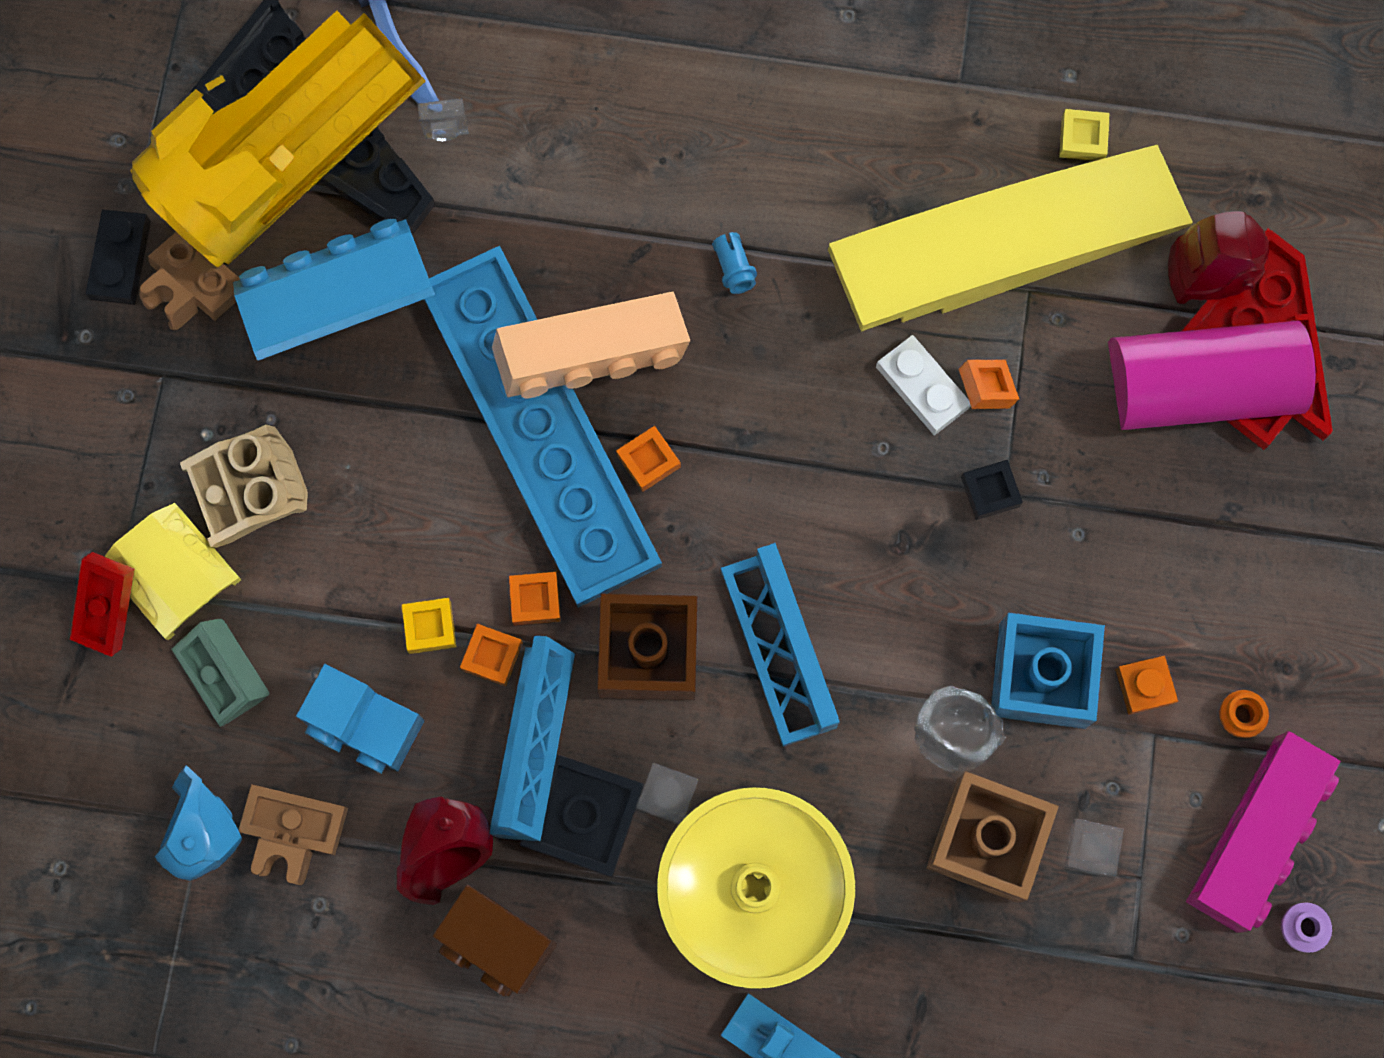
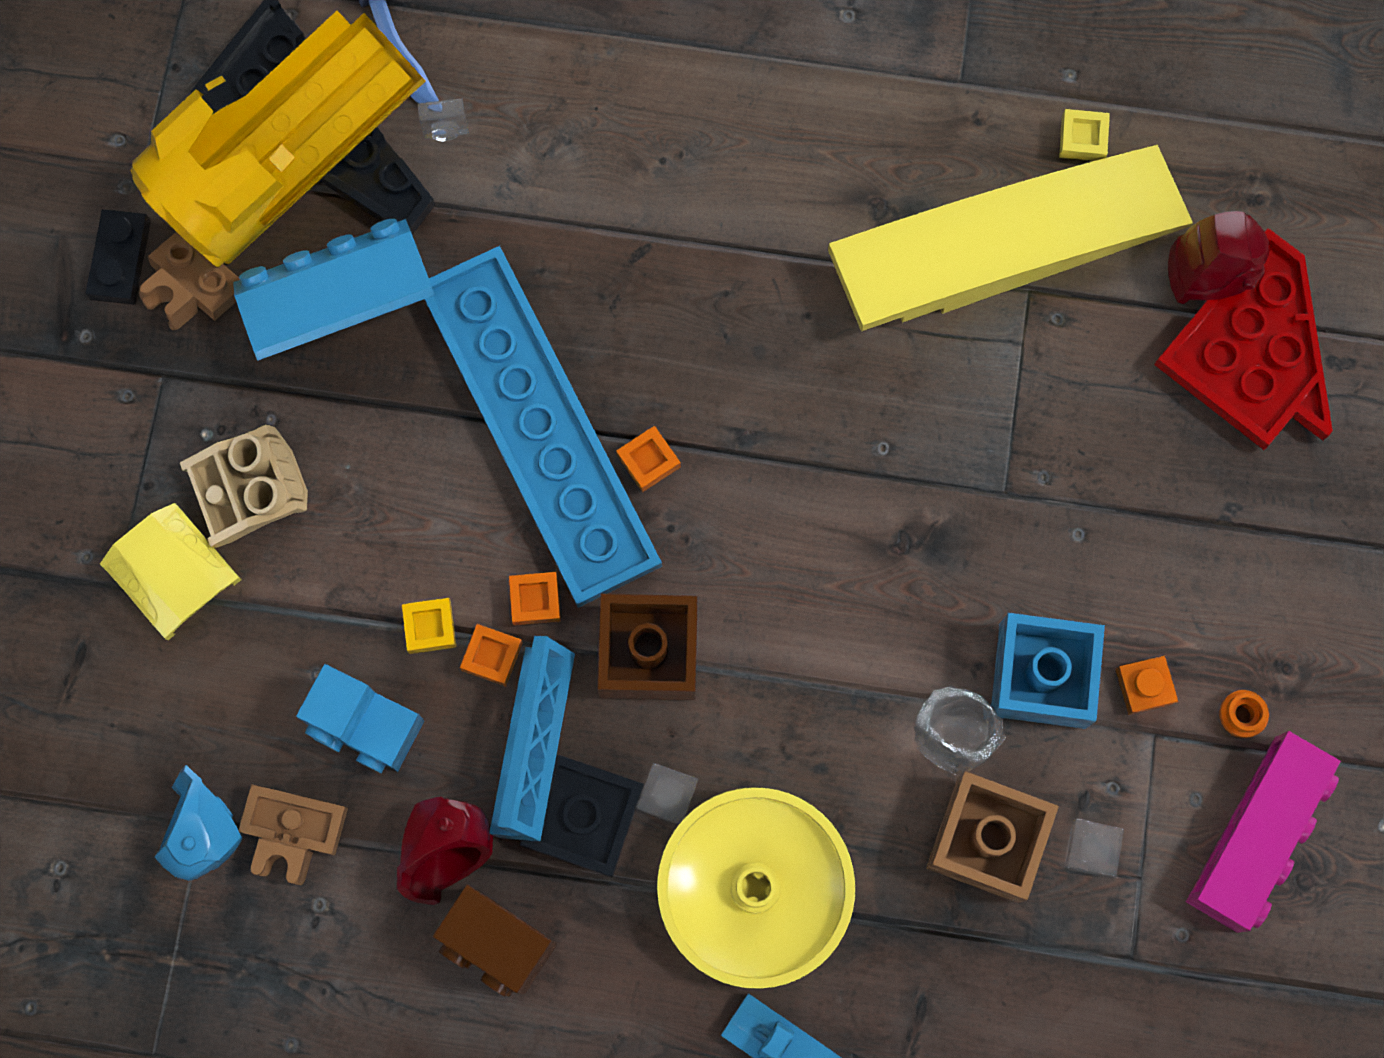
red plate [70,552,135,657] -> none
sand green slope [171,619,269,727] -> none
light nougat brick [492,291,690,398] -> none
dark azure pin [712,232,757,294] -> none
dark azure fence [721,543,840,747] -> none
white plate [876,335,971,436] -> none
orange plate [959,360,1019,409] -> none
black plate [961,459,1023,520] -> none
dark pink brick [1108,321,1316,430] -> none
lavender plate [1281,903,1332,953] -> none

